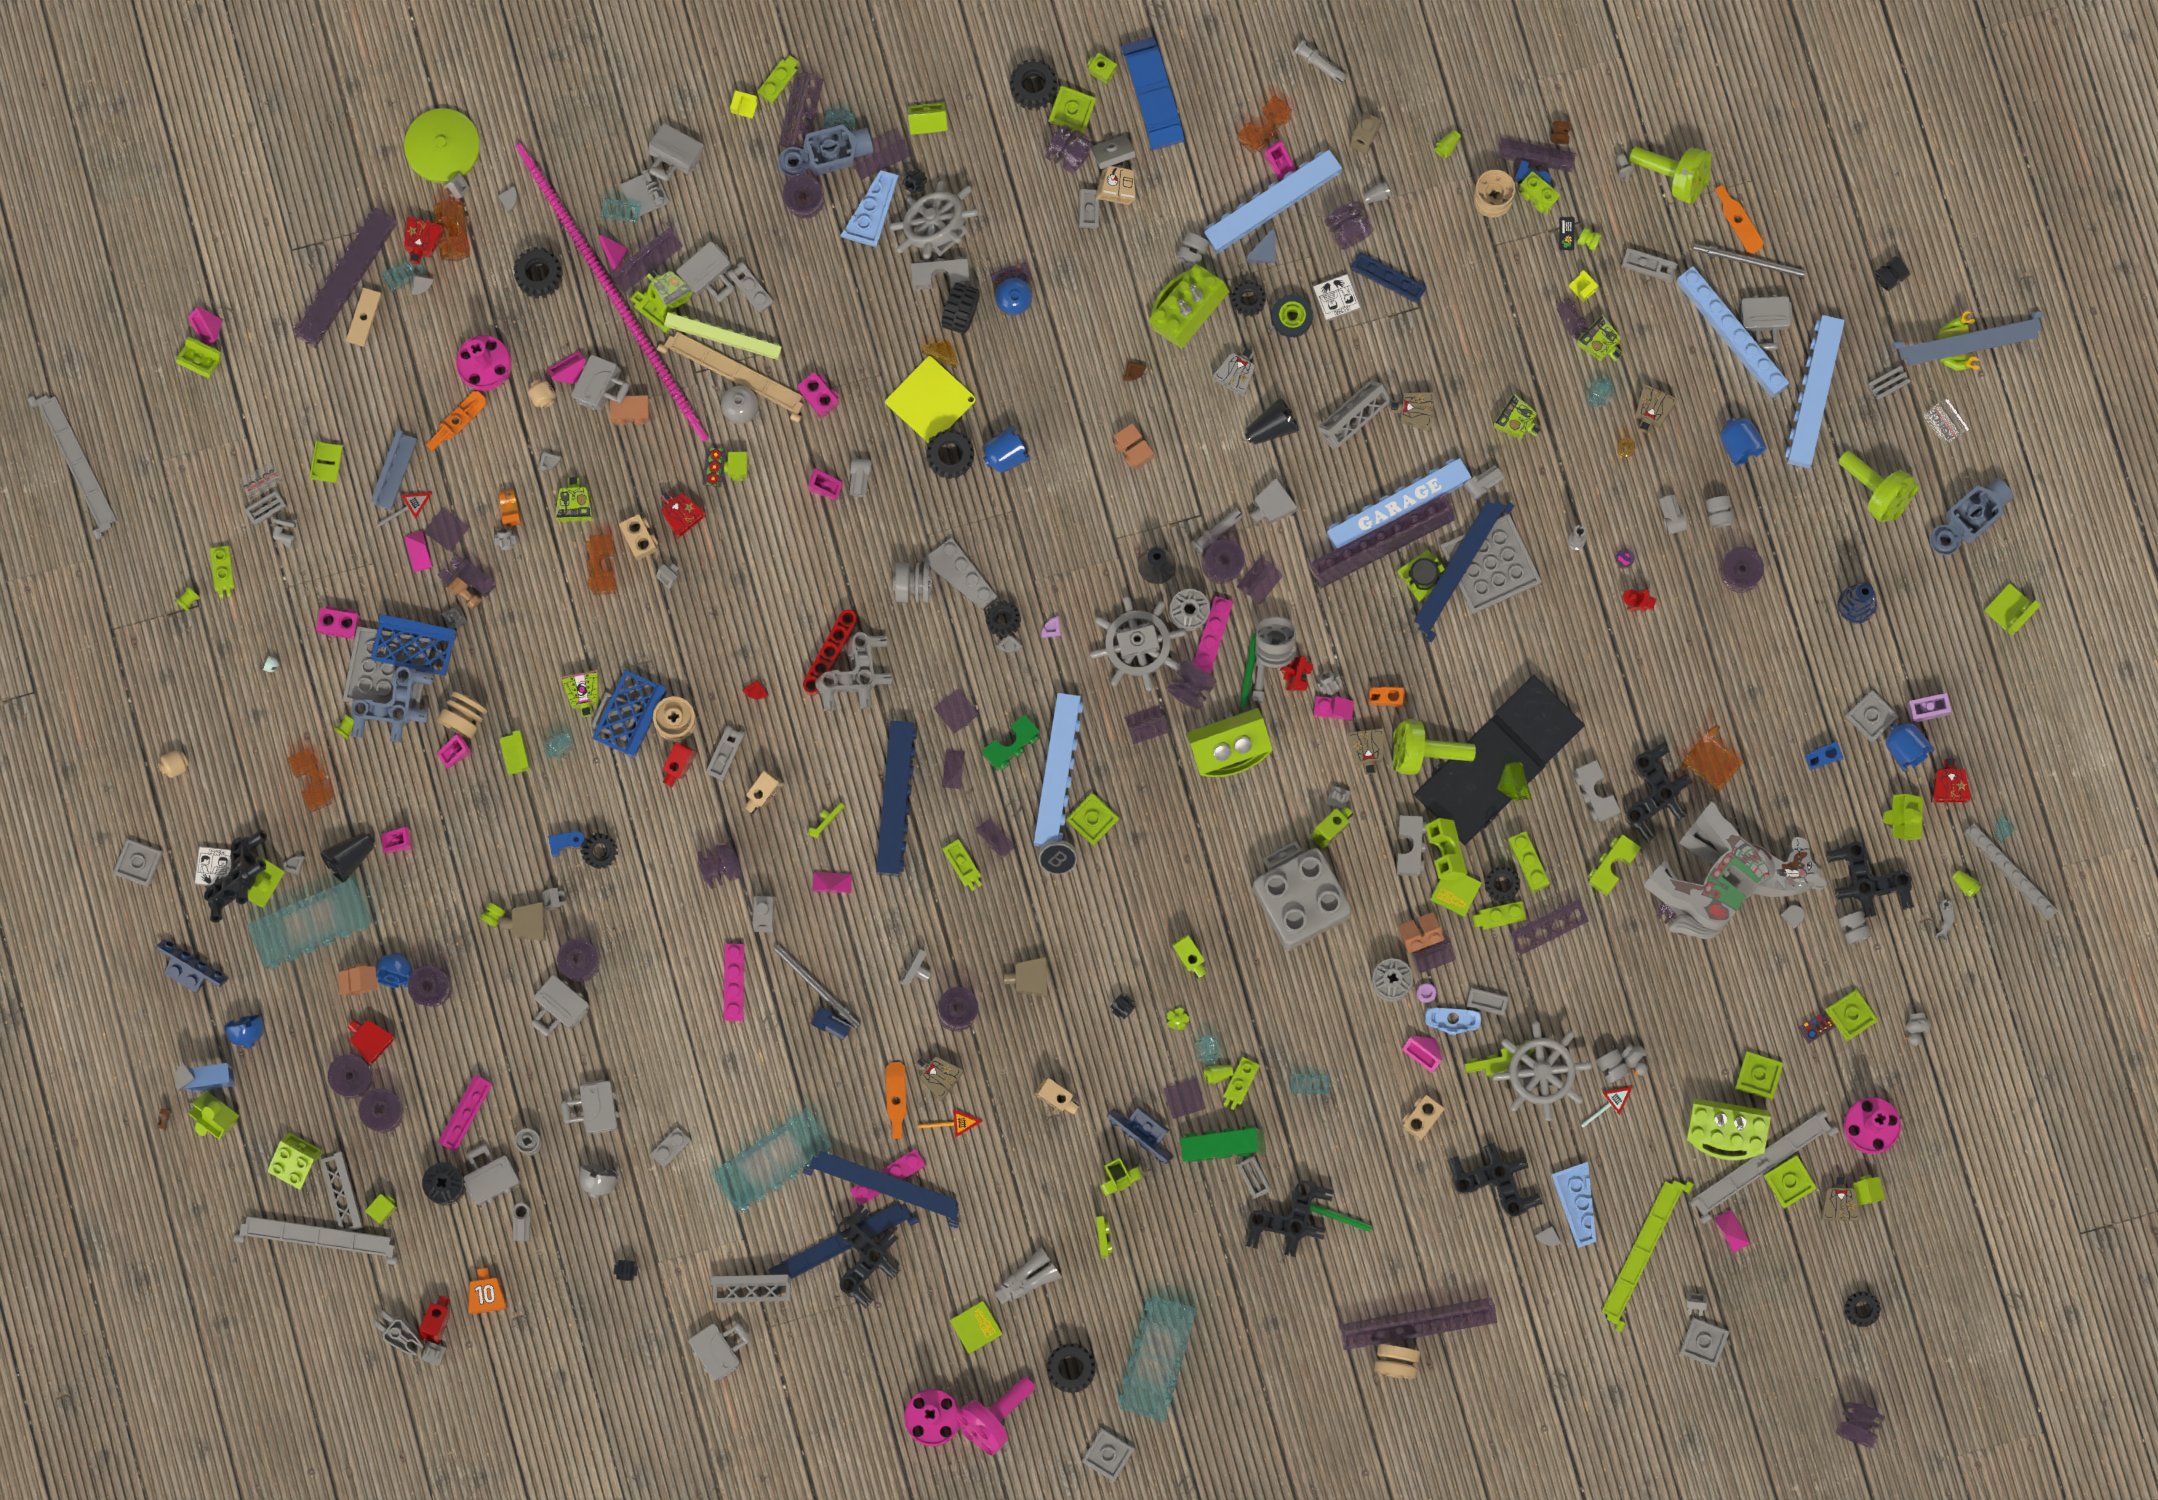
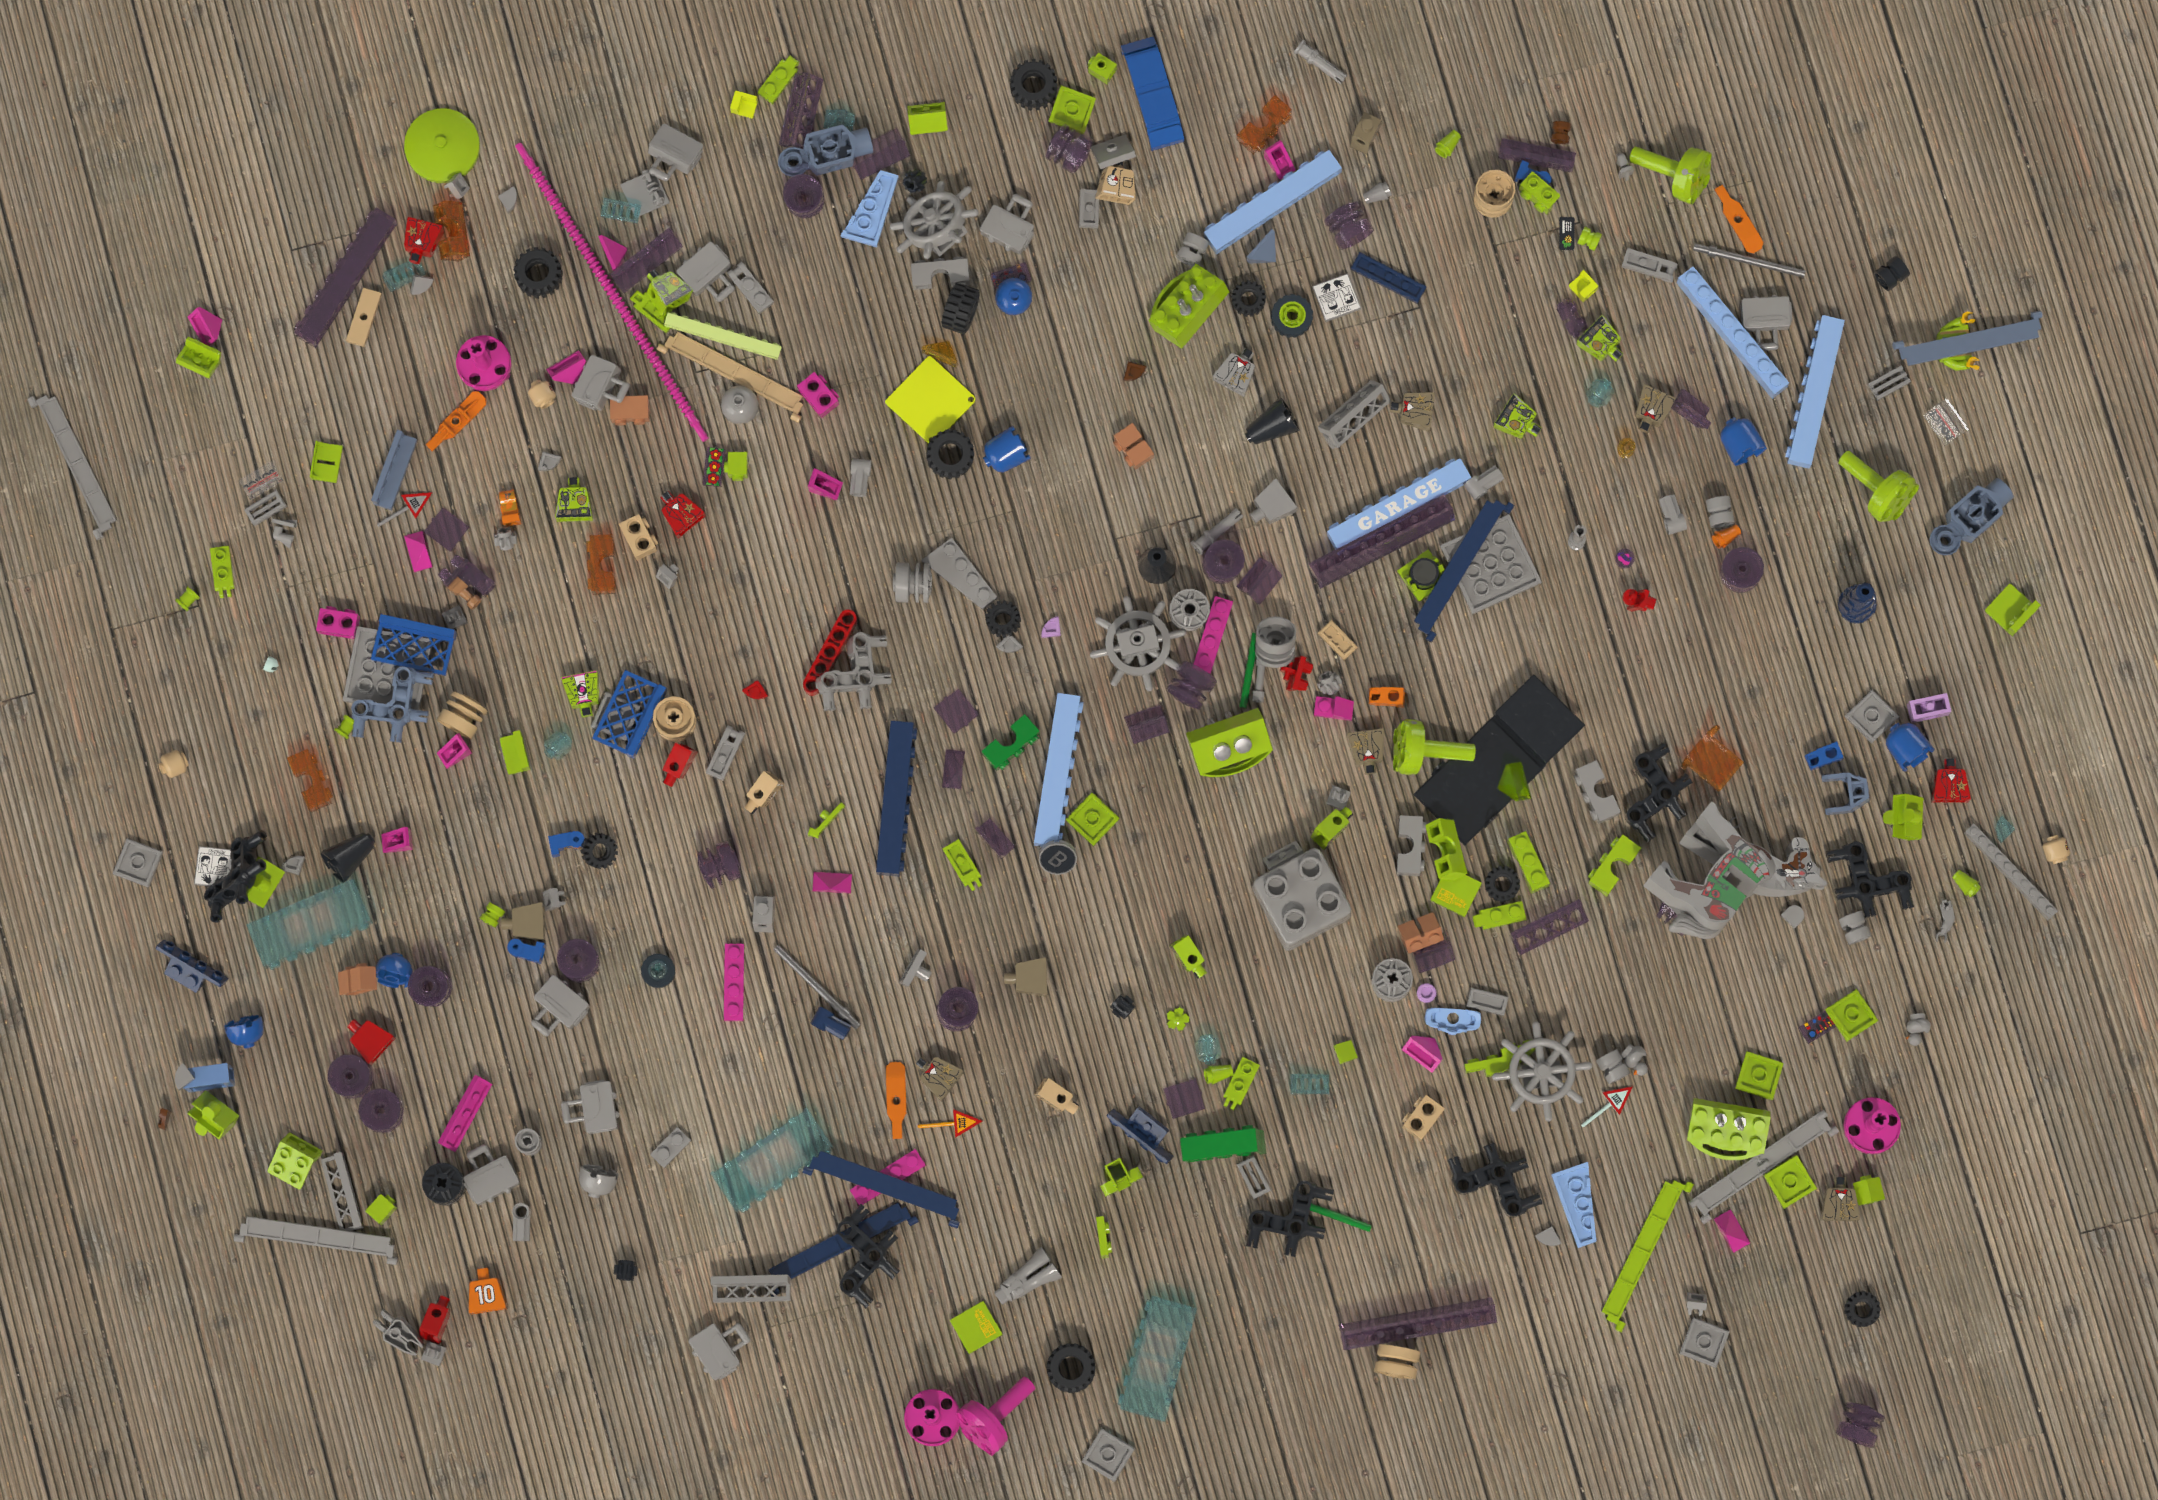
none -> blue leg [507,939,546,964]
none -> black wheel [641,953,676,988]
none -> light grey piece [980,194,1034,255]
none -> tan plate [1318,620,1358,661]
none -> lime slope [1333,1040,1358,1065]
none -> clear purple panel [1671,389,1711,429]
none -> orange cone [1712,524,1741,549]
none -> sand blue piece [1822,772,1870,815]
none -> tan head [2042,835,2071,864]

